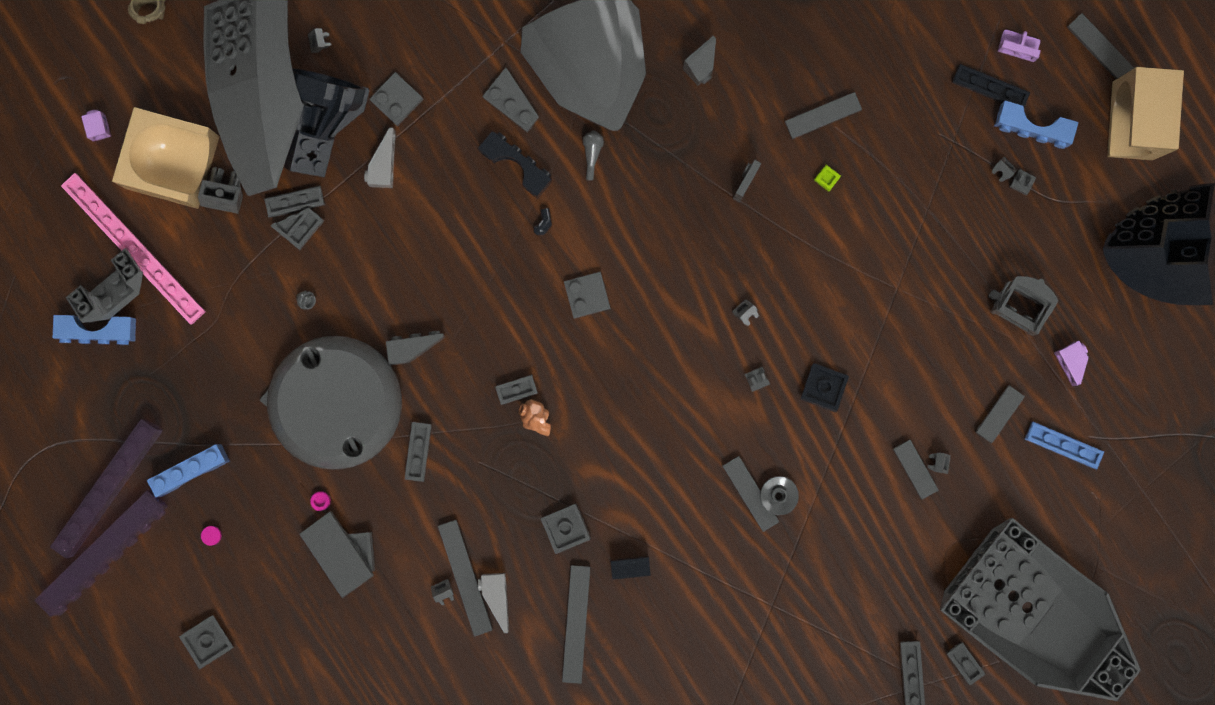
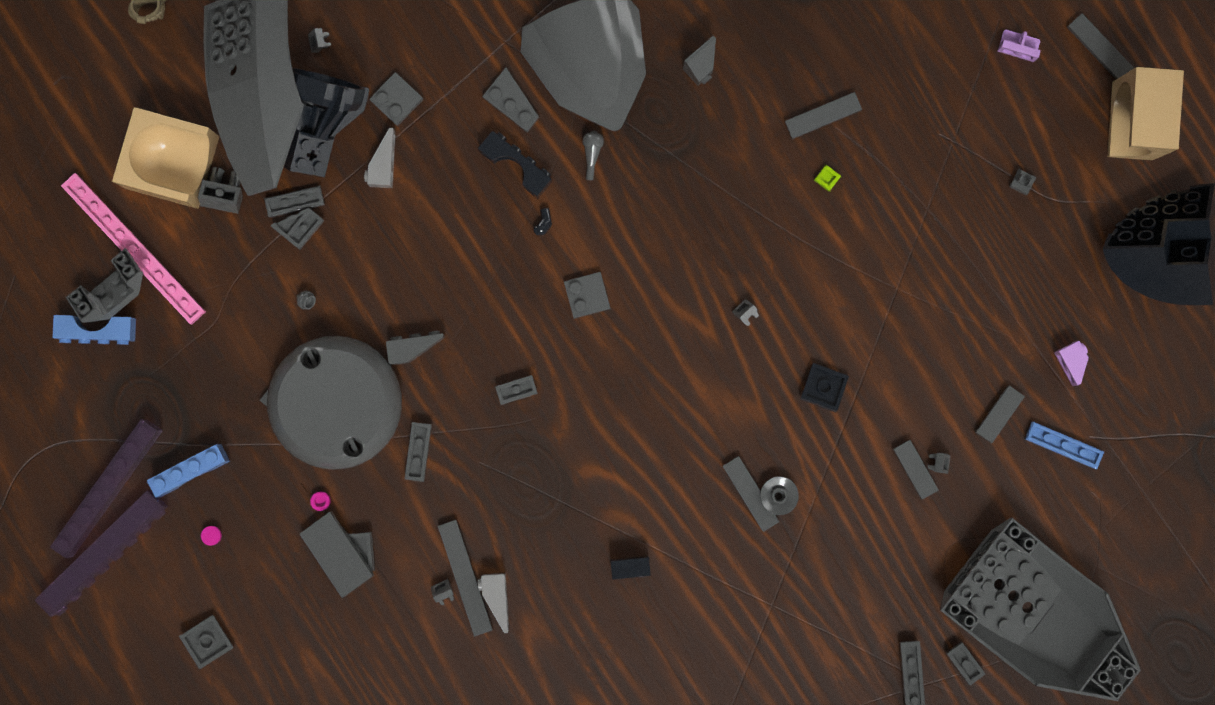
lavender brick [81,110,111,141] -> none
nougat head [519,400,551,436] -> none
dark grey plate [541,503,592,554] -> none
dark grey tile [562,565,590,684] -> none
dark grey plate [733,160,762,203] -> none
dark grey tile [744,367,770,392] -> none
black tile [952,64,1030,107] -> none
dark grey animal [988,276,1058,336] -> none
dark grey tile [992,156,1017,182] -> none
medium blue arch [994,101,1078,149] -> none

